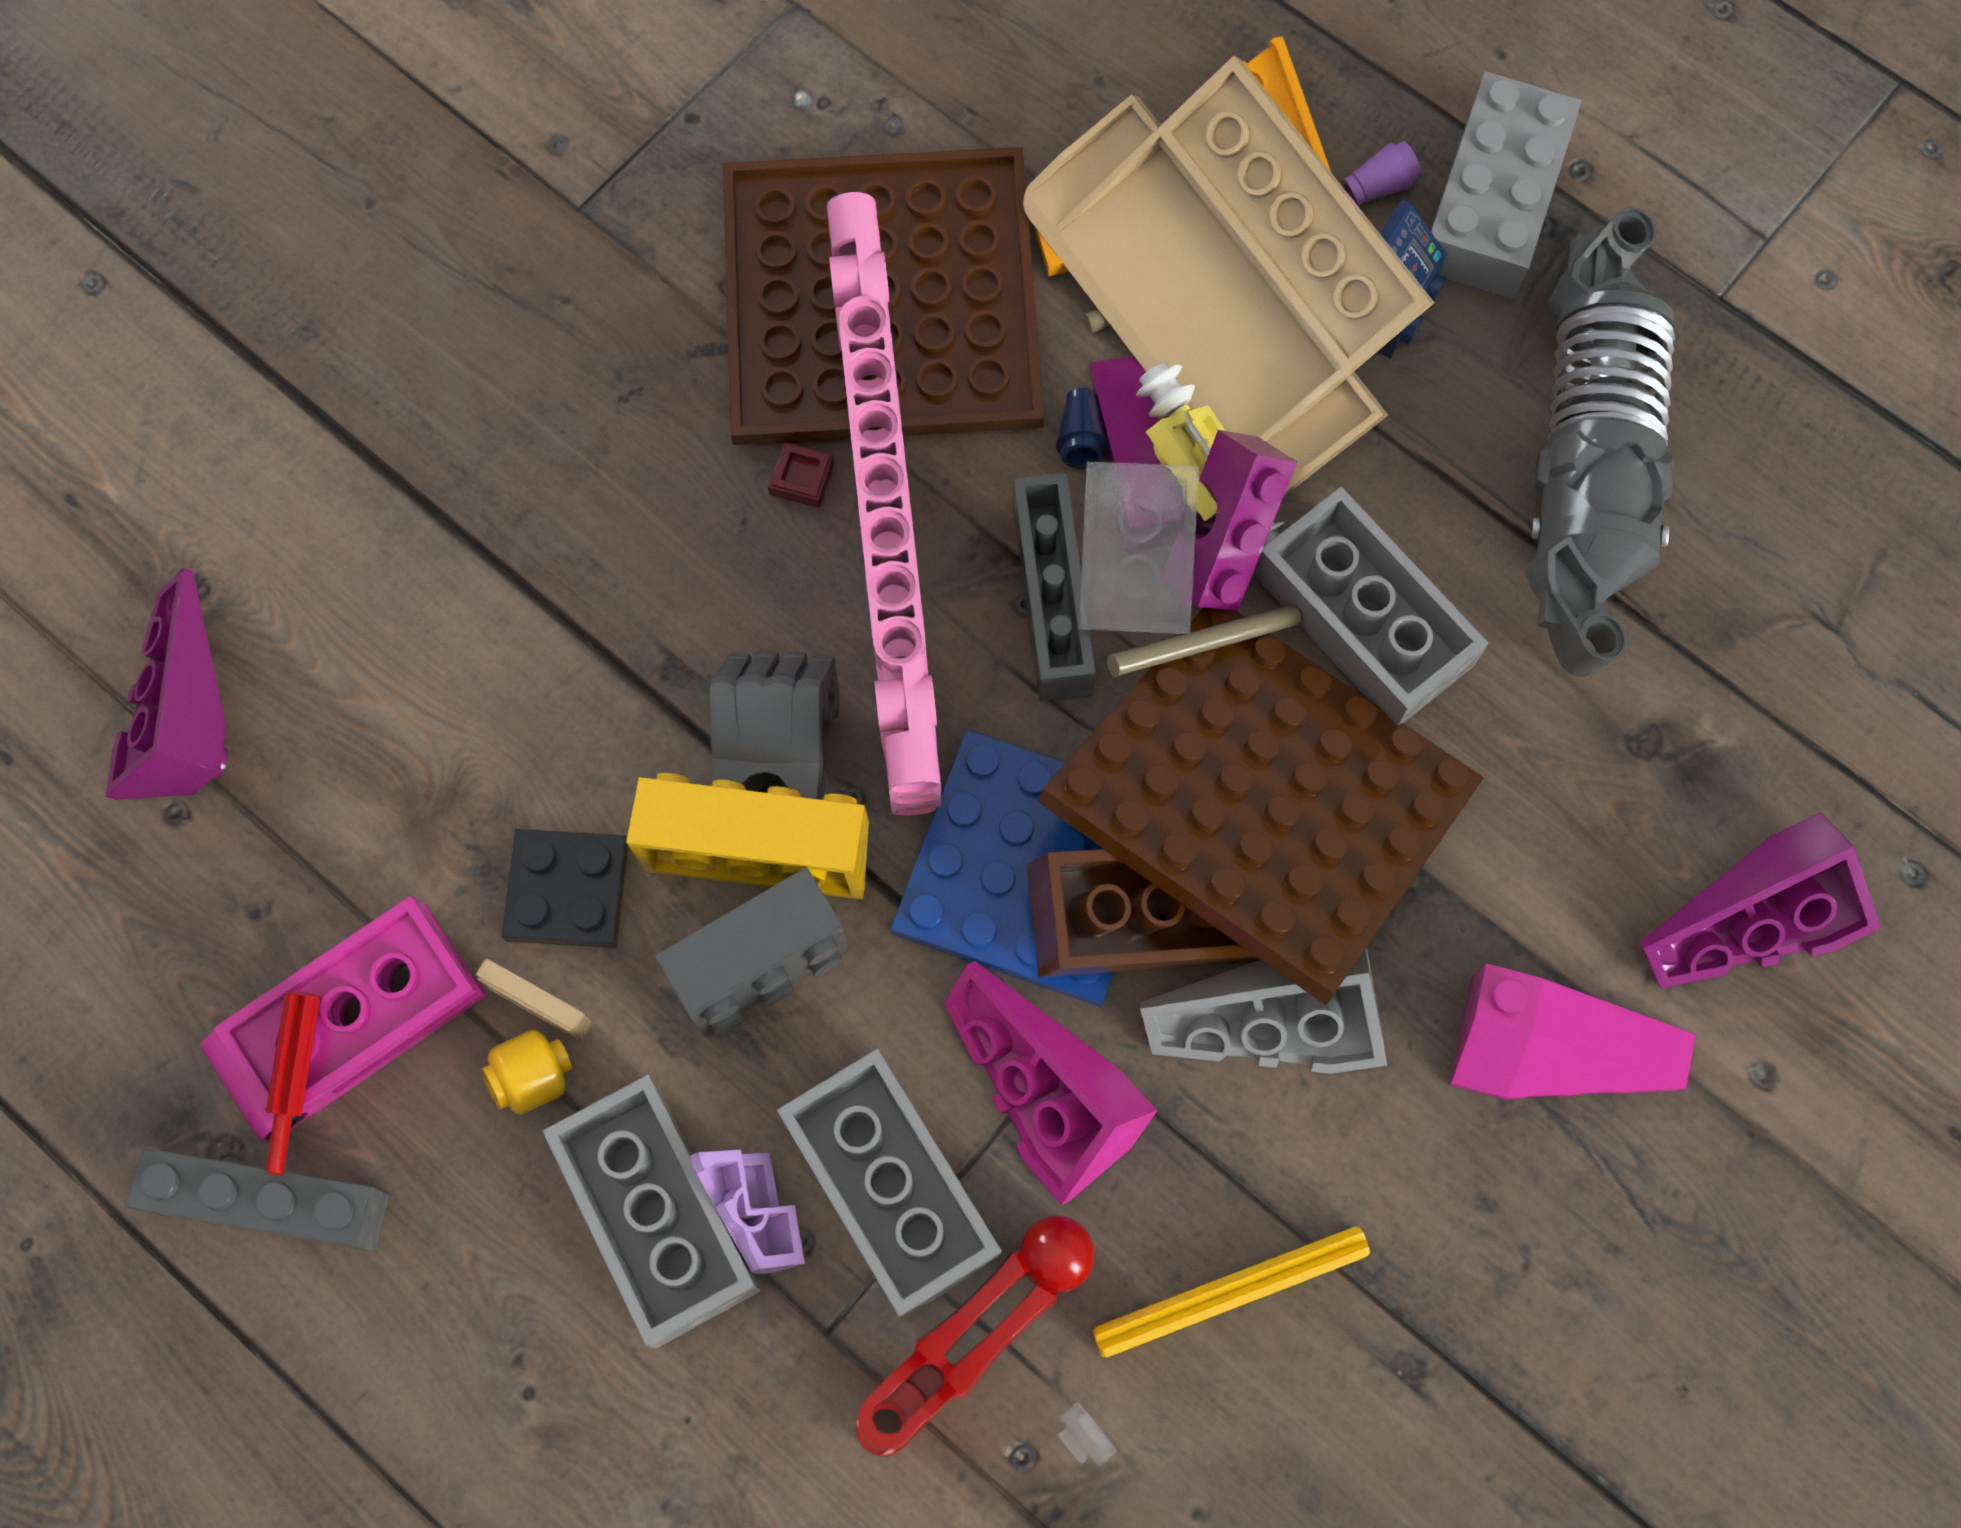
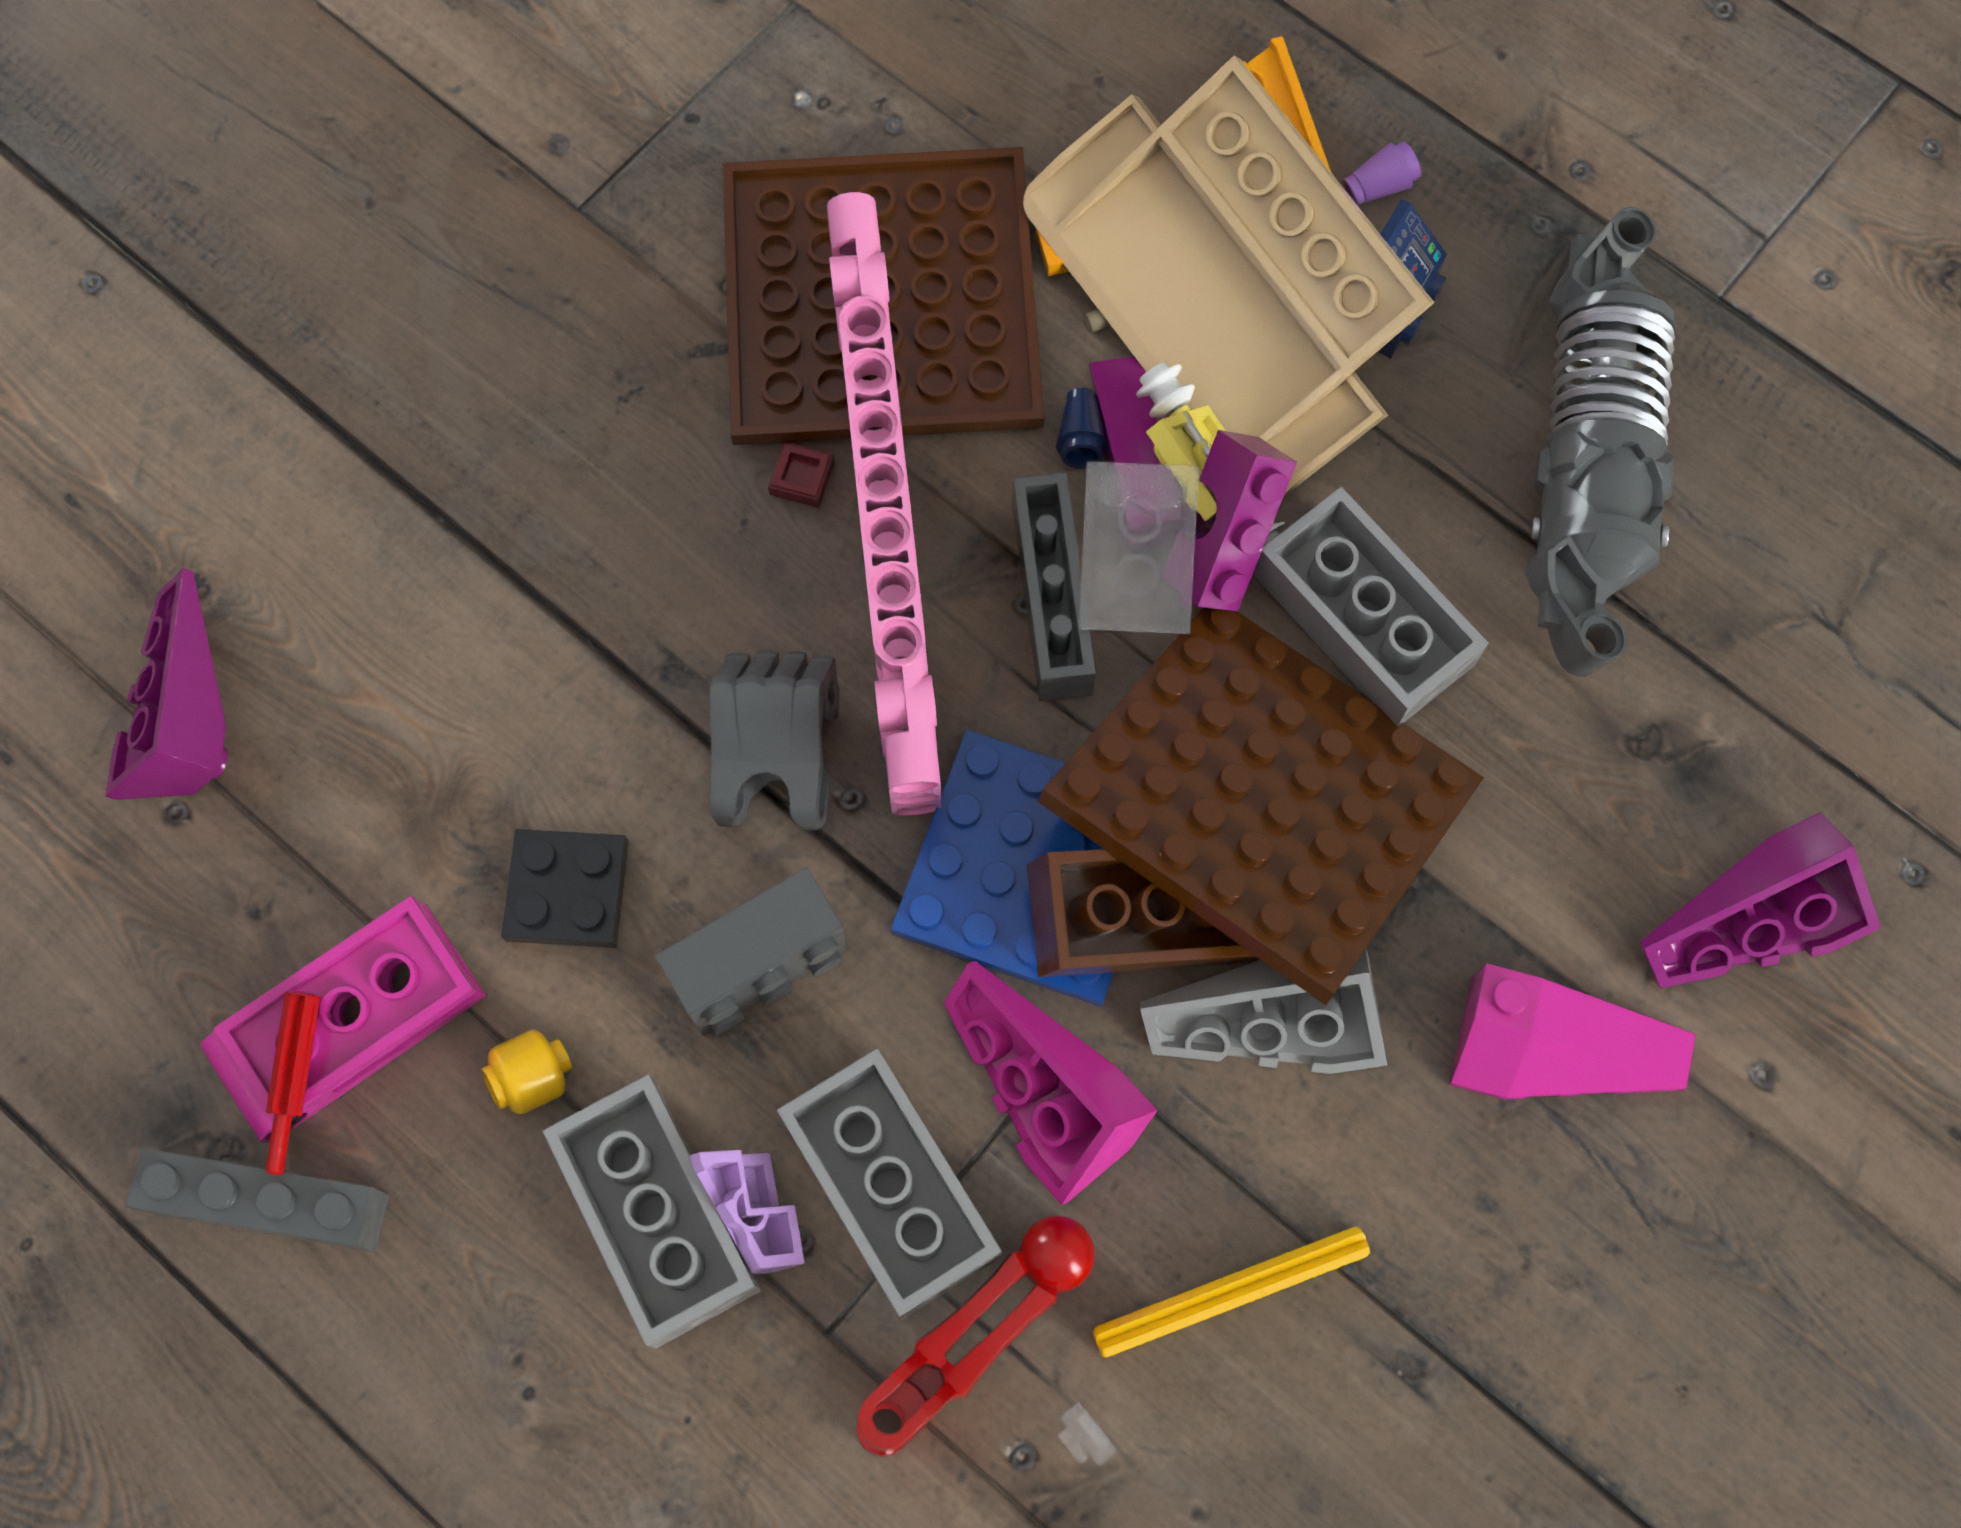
tan tile [476,958,593,1041] -> none
yellow slope [626,773,869,900] -> none
dark tan bar [1107,604,1301,677] -> none
light grey brick [1430,71,1582,300] -> none

